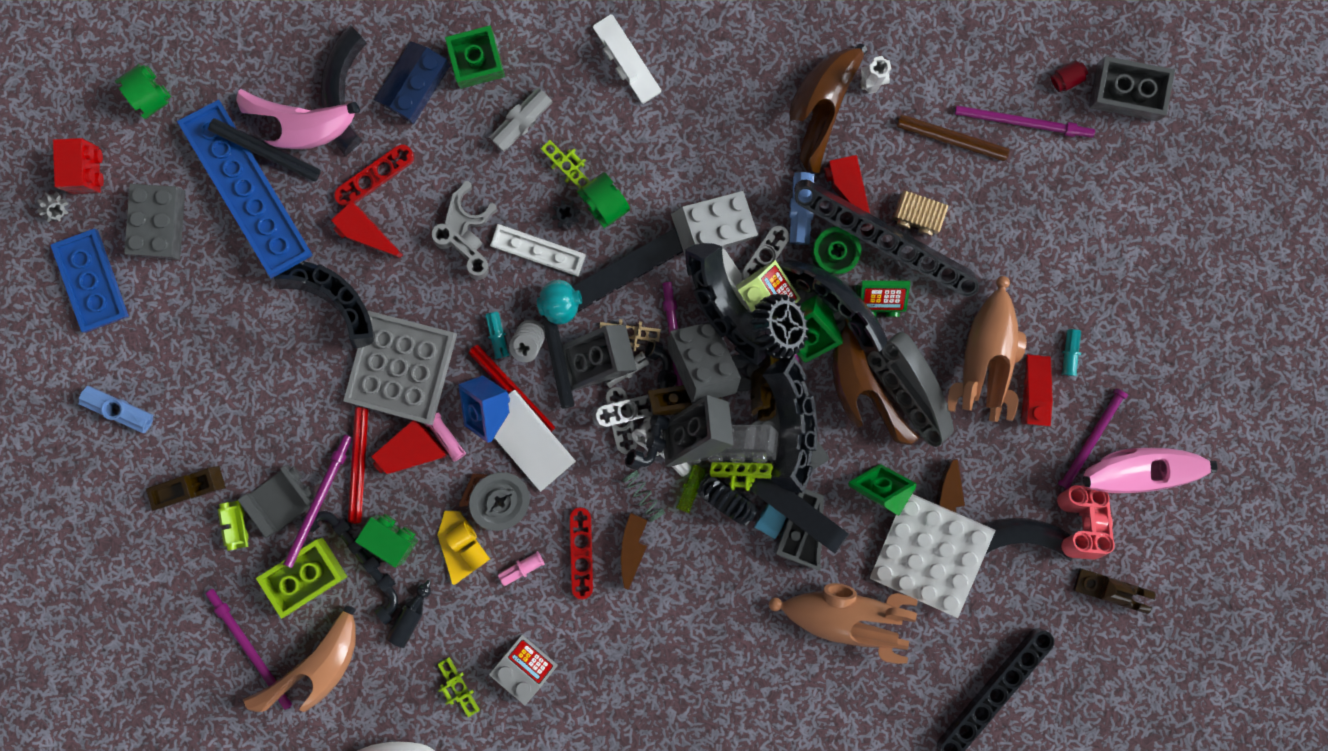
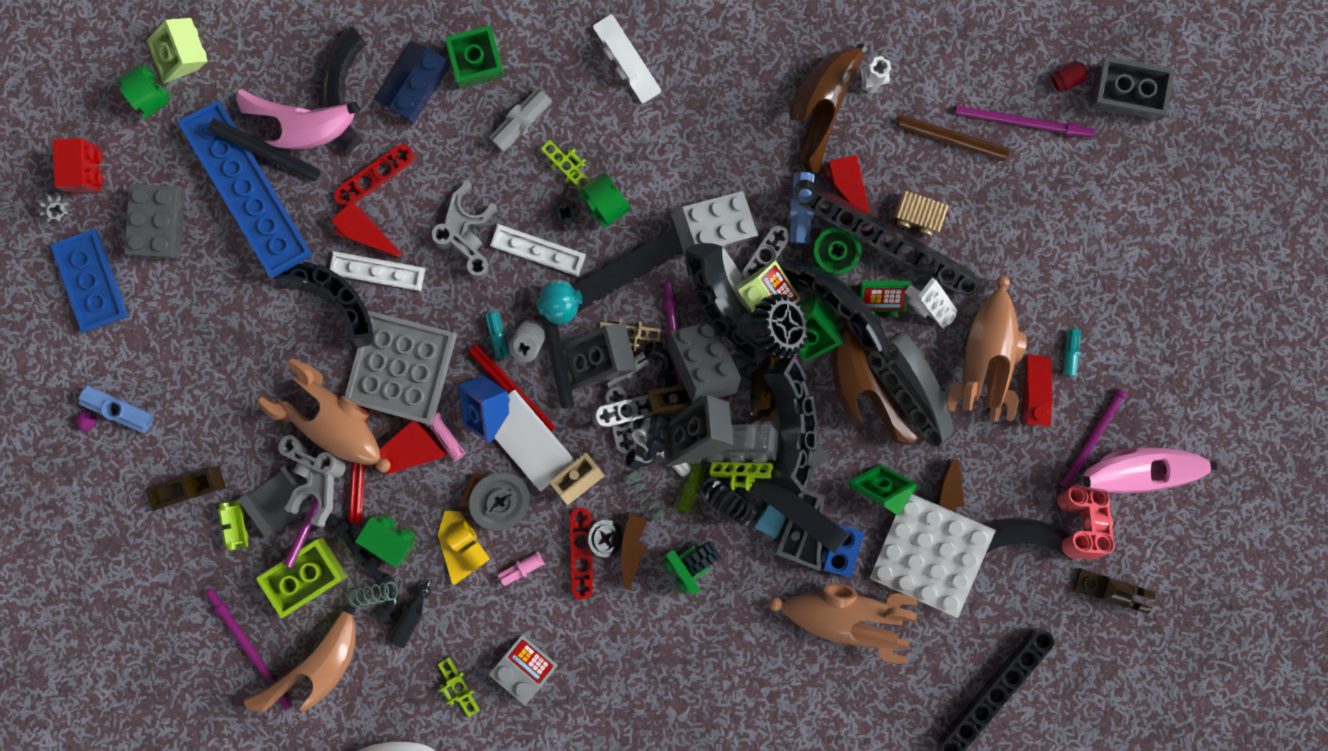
none -> magenta hinge [76,412,98,432]
none -> yellowish green slope [146,18,207,83]
none -> nougat piece [258,359,390,473]
none -> light grey piece [278,435,346,527]
none -> white tile [330,251,426,291]
none -> sand green piece [348,581,398,608]
none -> tan brick [550,453,604,505]
none -> gear [586,520,623,558]
none -> plate [661,541,721,596]
none -> blue brick [820,523,865,578]
none -> white bracket [905,278,957,329]

